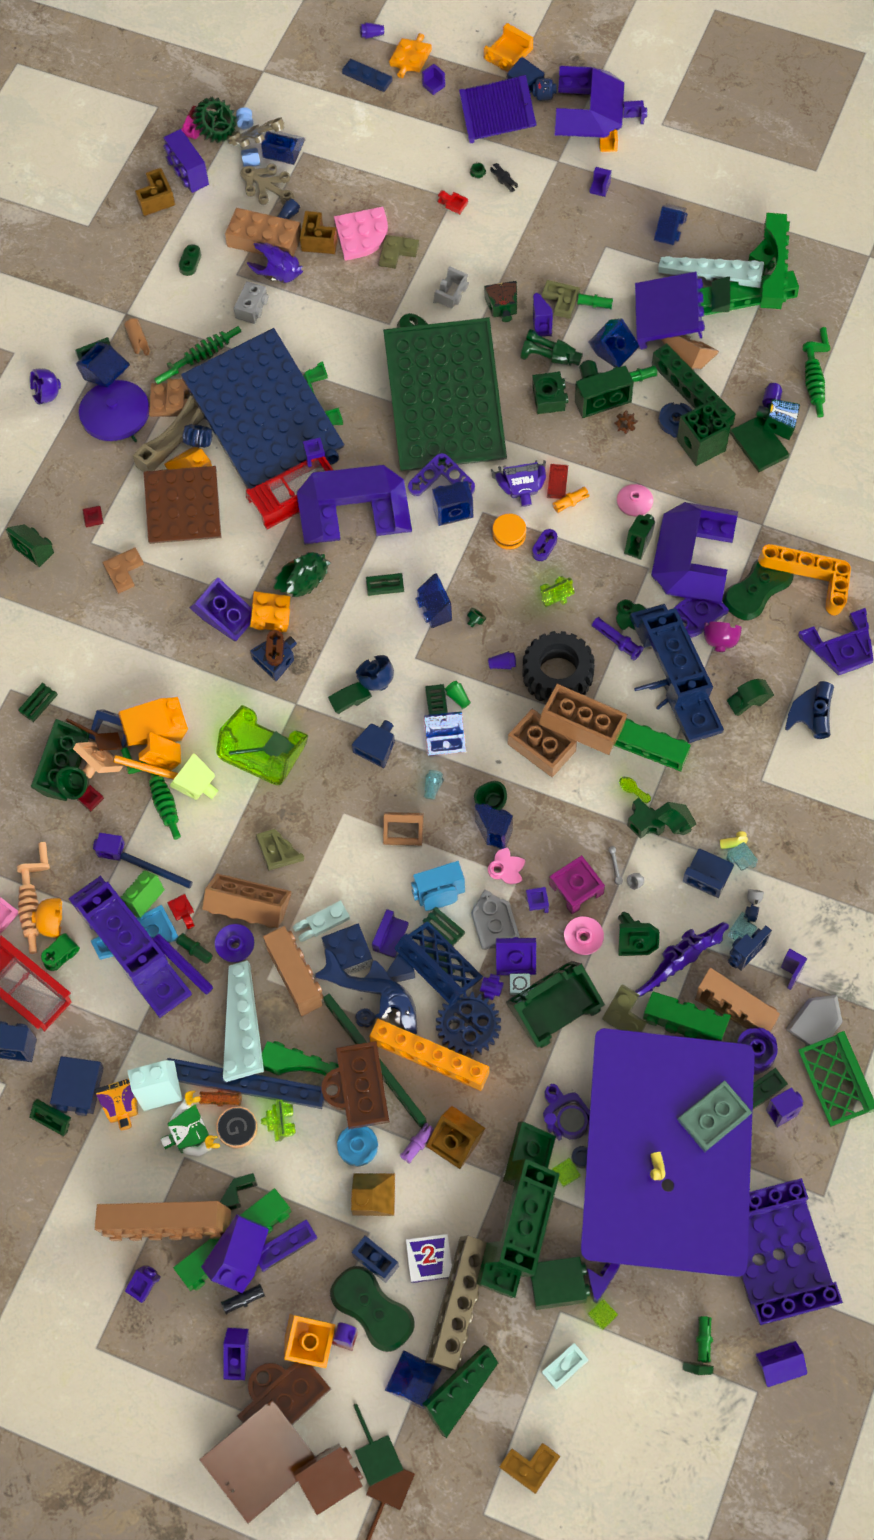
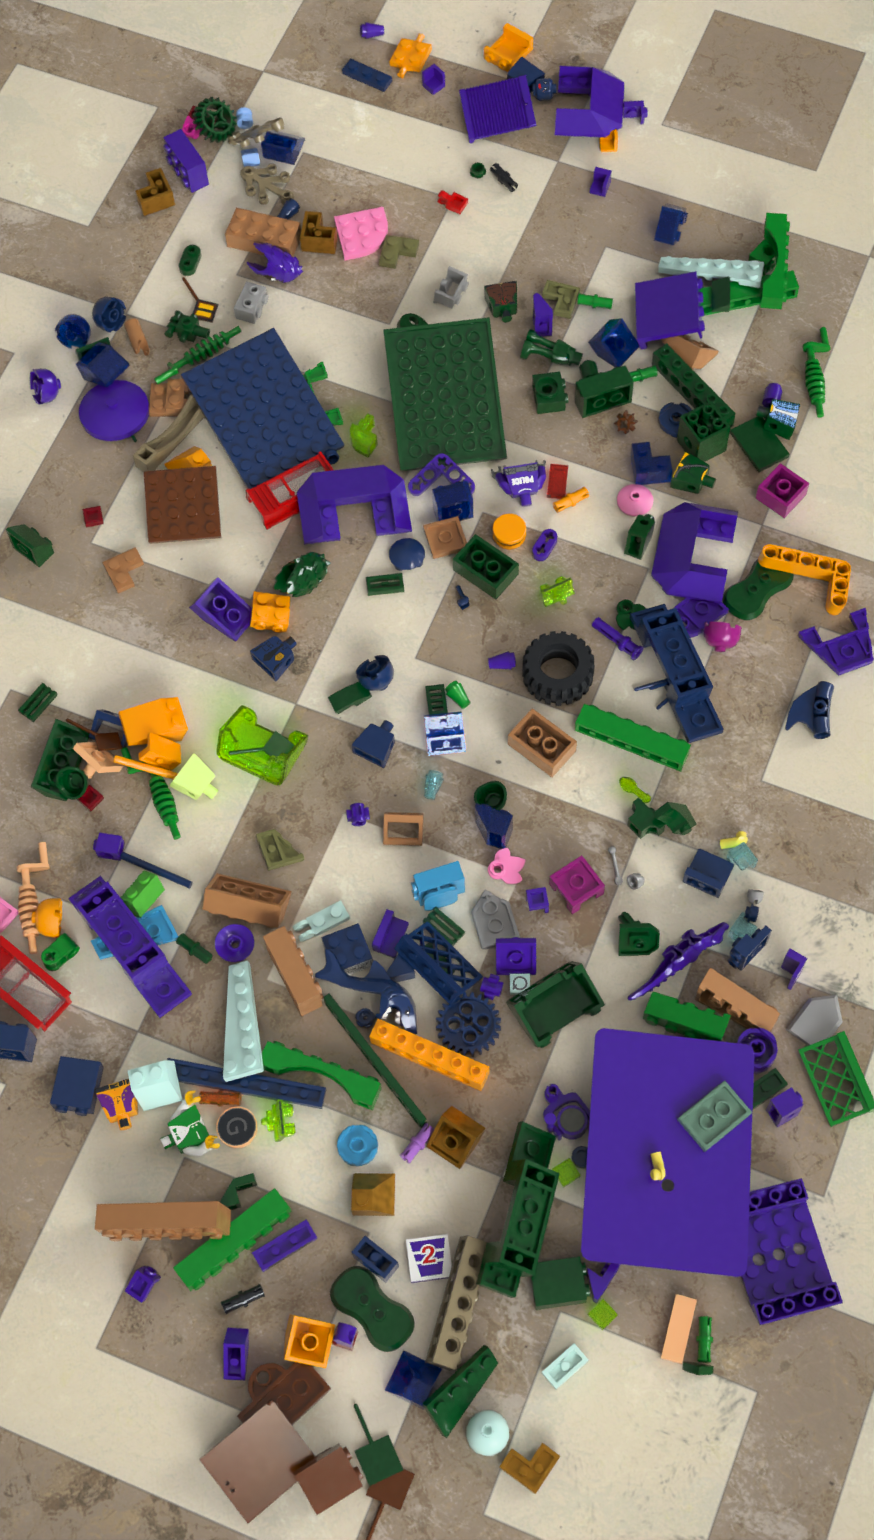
dark green tile [29,1099,71,1136] -> none
dark purple axle [153,934,213,995] -> none
red plate [167,894,195,930] -> none
dark blue gear [182,424,213,448] -> none
dark purple slope [201,1214,269,1293] -> none
reddish brown beam [266,630,284,666] -> none
dark purple panel [303,438,325,467] -> none
reddish brown plate [321,1041,390,1129] -> none
clear blue slope [415,573,452,628] -> none
dark green tile [467,608,486,627] -> none
medium nougat brick [539,684,628,755] -> none
bright pink dish [564,917,604,955] -> none
olive plate [602,984,647,1032] -> none
dark green brick [727,679,774,716] -> none
dark purple panel [755,1341,808,1387] -> none
none -> clear blue cylinder [55,314,91,349]
none -> dark blue cylinder [92,296,126,332]
none -> dark green piece [164,310,210,343]
none -> piece [182,277,219,323]
none -> dark purple gear [346,803,370,826]
none -> clear neon green brick [350,413,378,458]
none -> dark blue dish [389,538,425,571]
none -> medium nougat plate [423,516,467,559]
none -> dark green brick [452,534,519,600]
none -> dark blue hand [456,585,470,610]
none -> light aqua cylinder [466,1410,509,1456]
none -> clear blue brick [630,442,673,485]
none -> light nougat tile [661,1294,697,1364]
none -> dark green torso [670,451,716,494]
none -> magenta brick [756,463,809,518]

